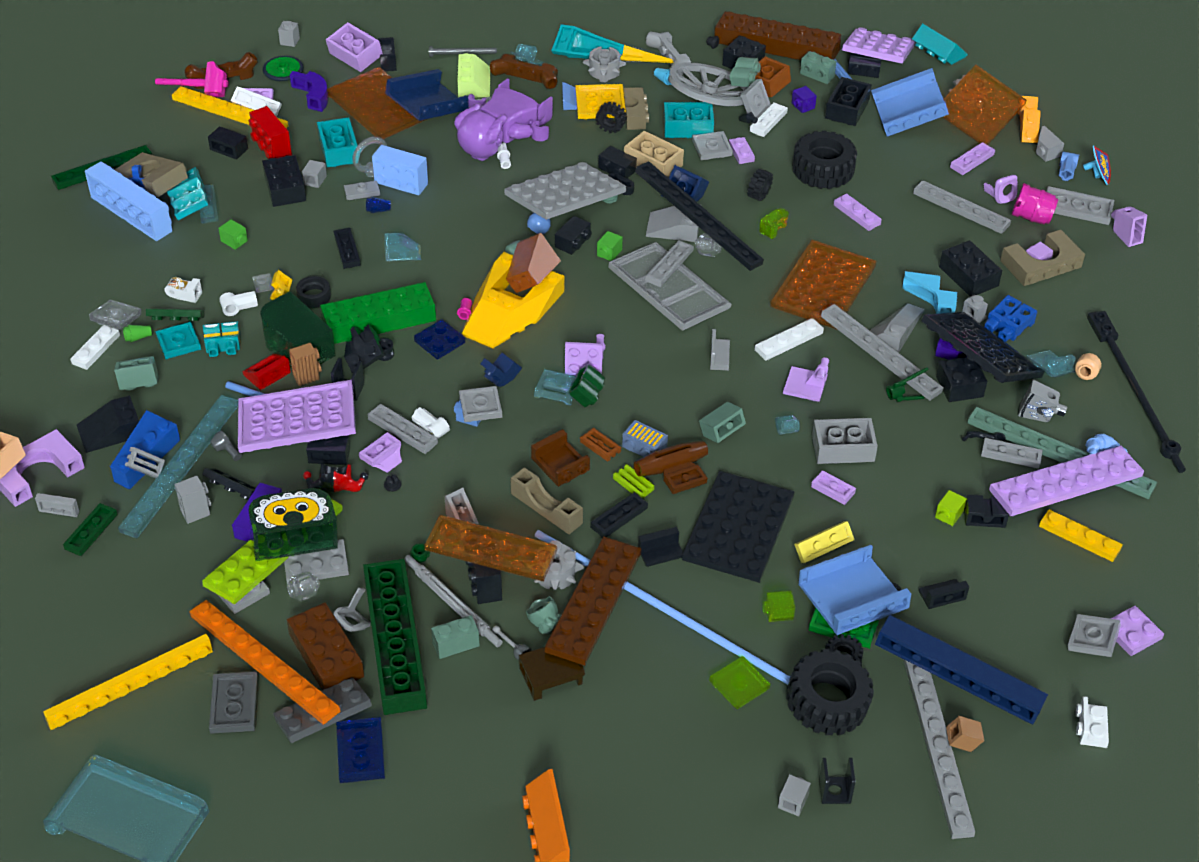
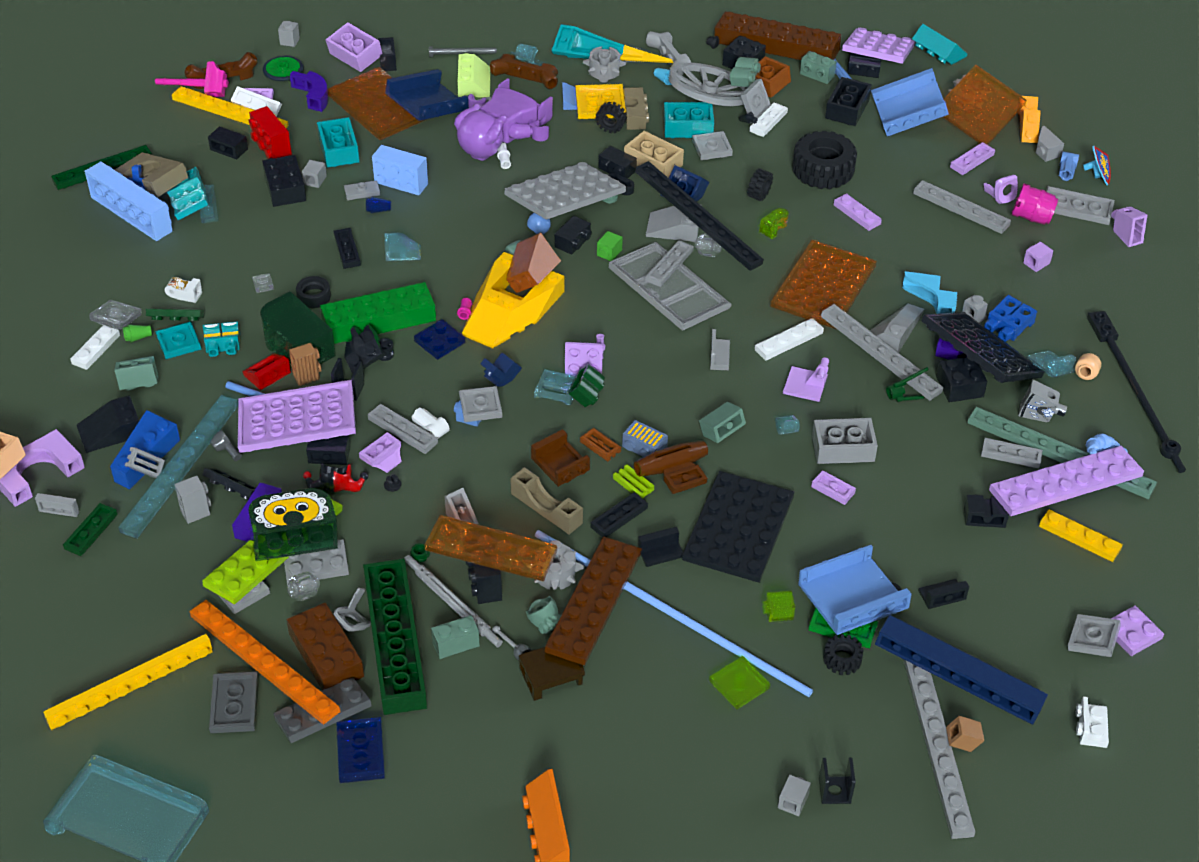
bright green brick [219,220,248,250] -> none
white piece [220,291,258,316] -> none
yellow plate [270,270,292,302] -> none
clear piece [353,137,388,177] -> none
lavender plate [729,137,755,164] -> none
black tyre [786,649,874,736] -> none
dark purple brick [792,86,817,113] -> none
light yellow plate [794,521,854,563] -> none
lime brick [935,490,967,526] -> none
black brick [939,240,1003,297] -> none
black piece [962,431,1006,442] -> none
dark tan arch [1000,230,1085,286] -> none

